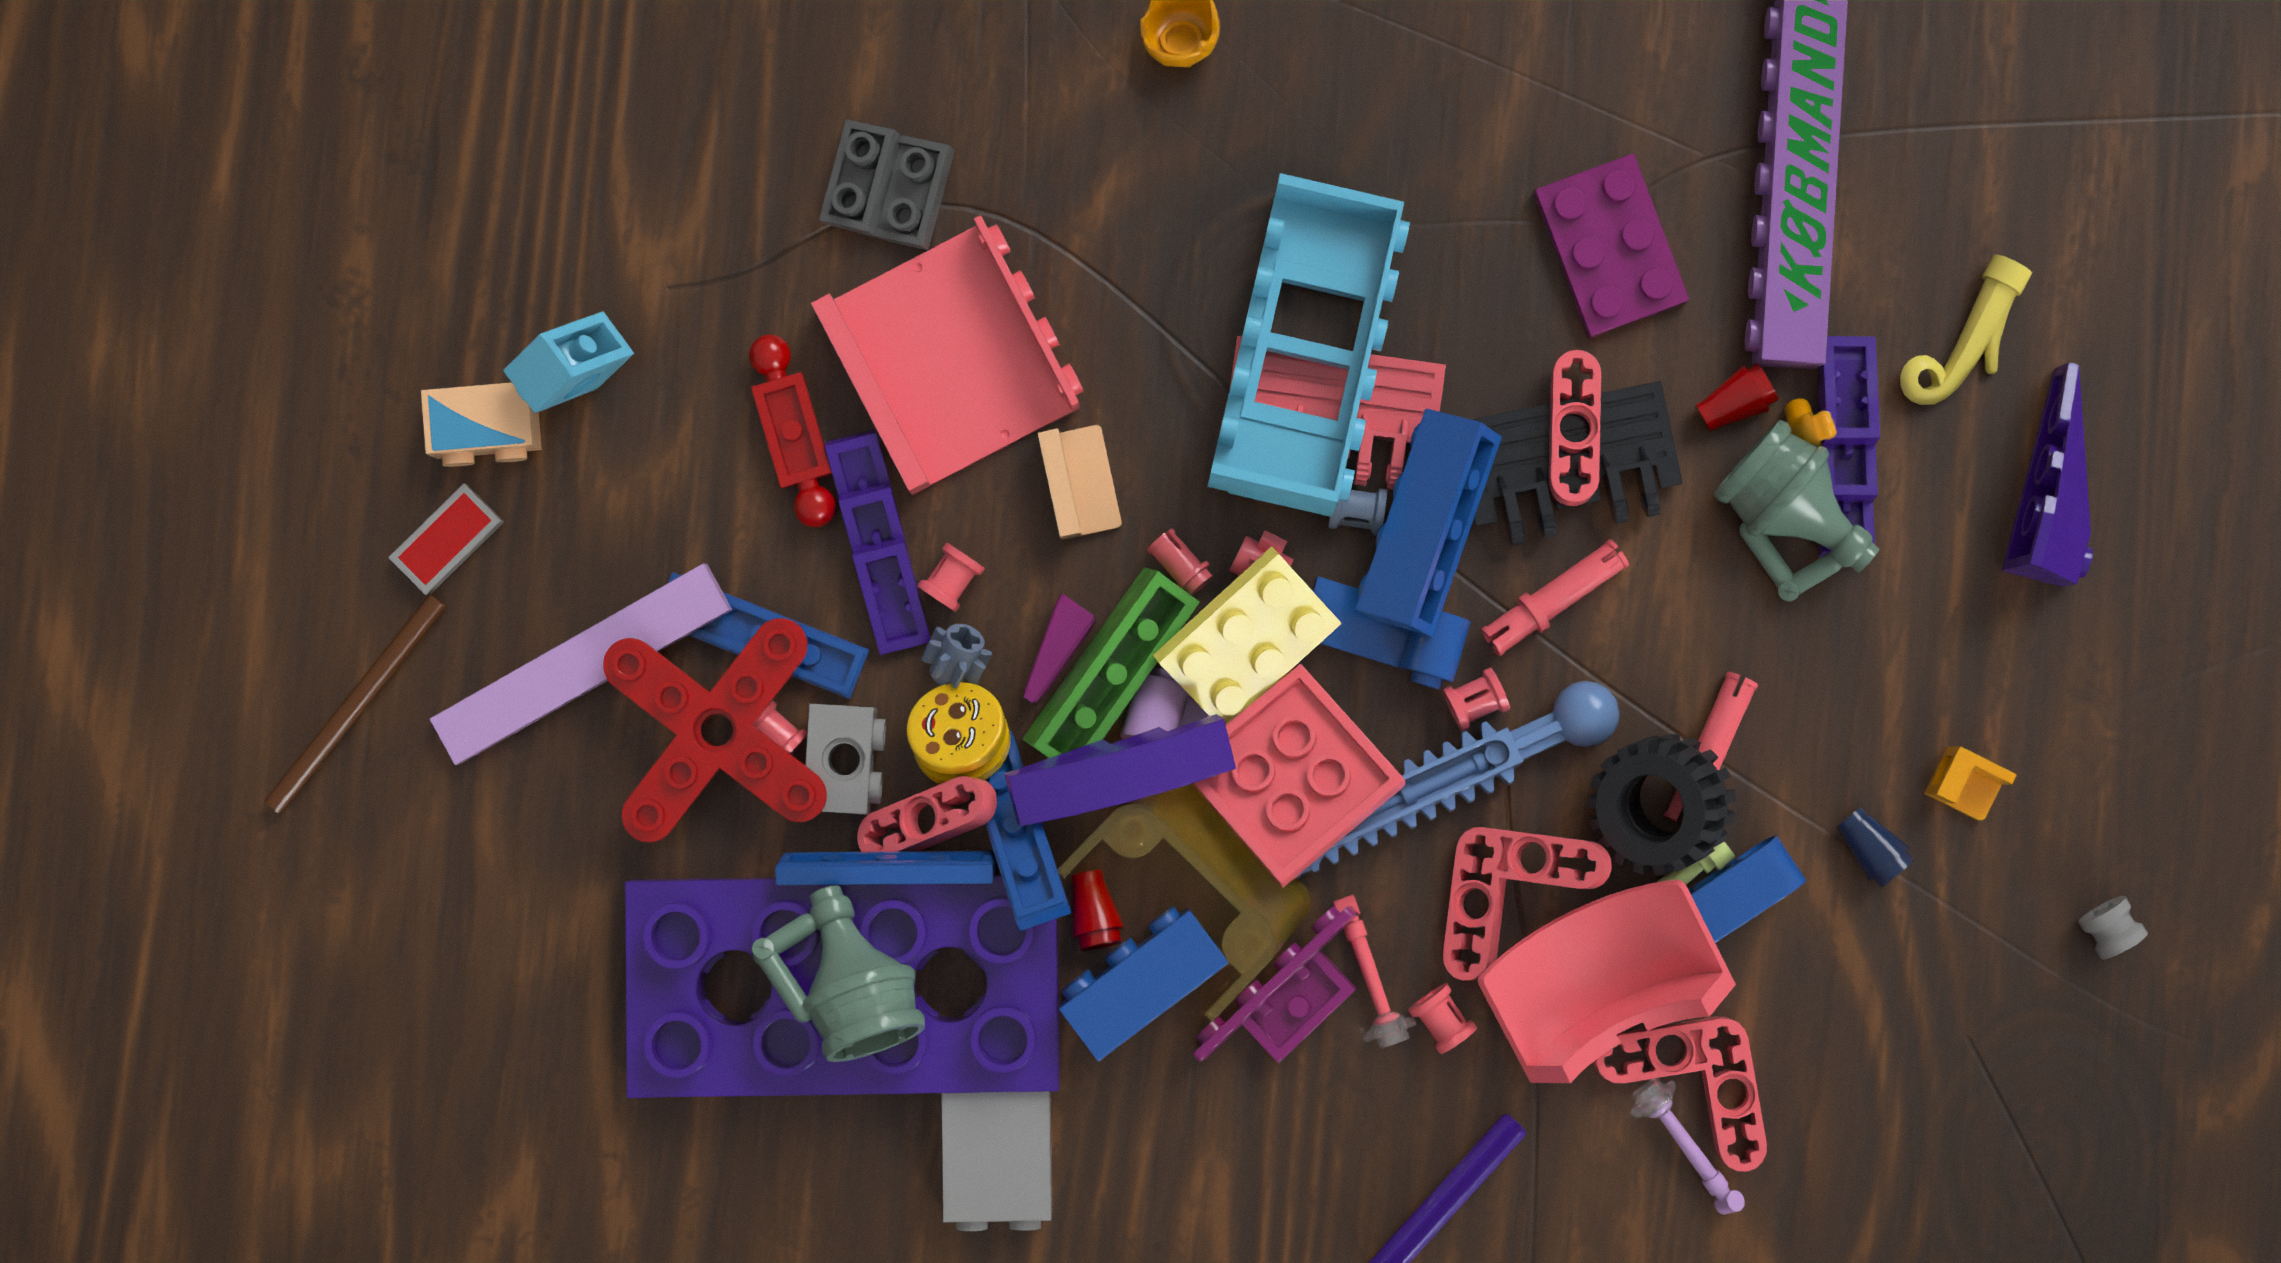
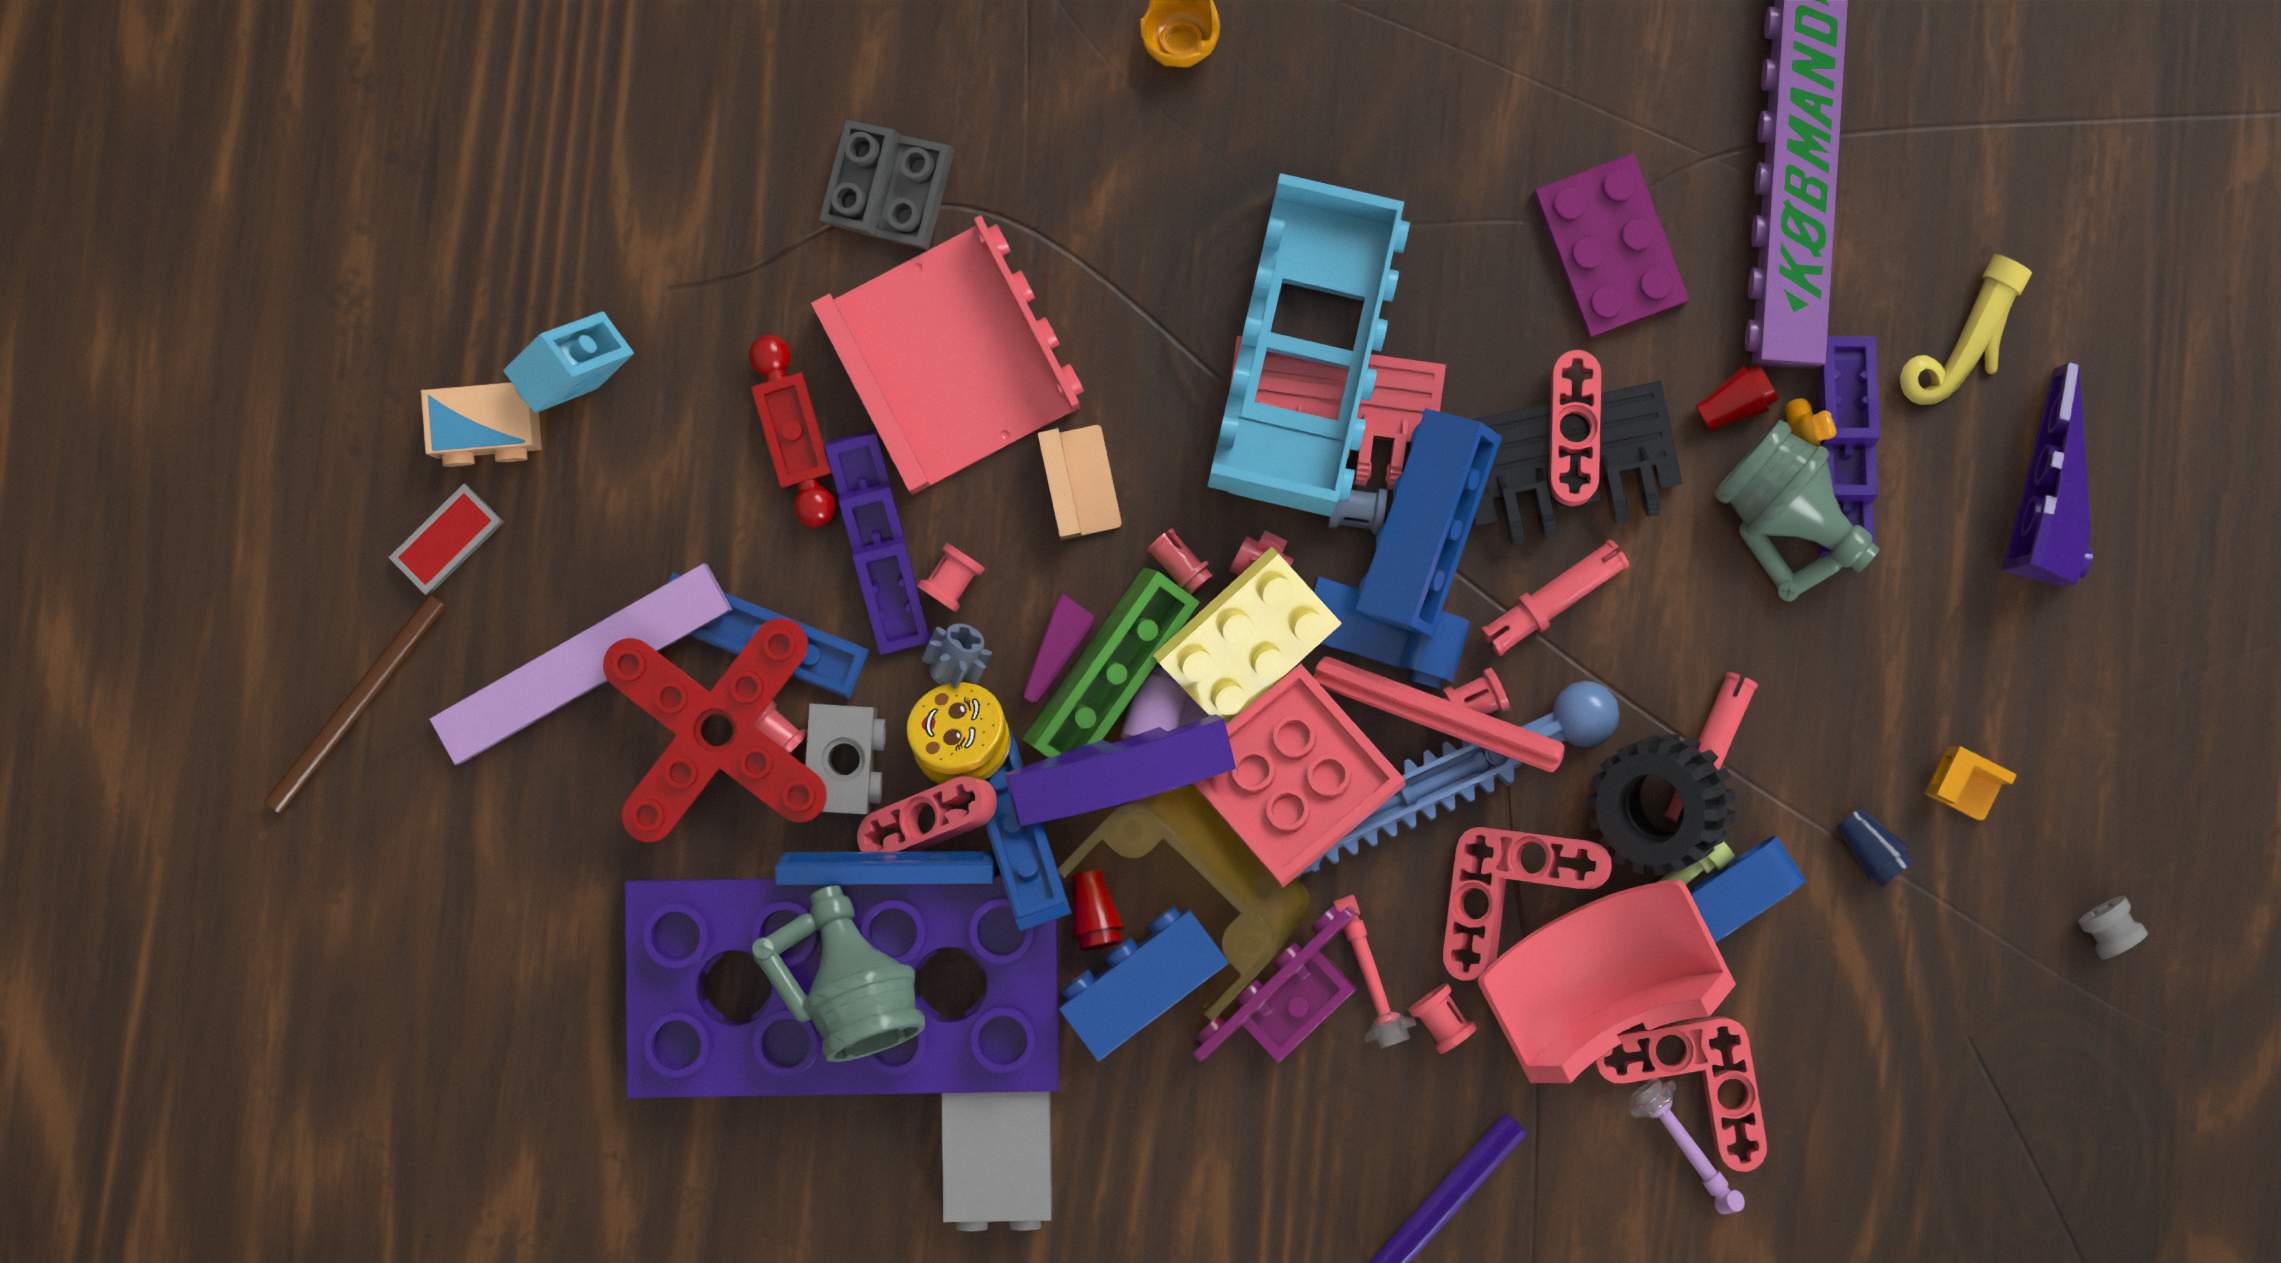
none -> coral axle [1313,656,1565,772]

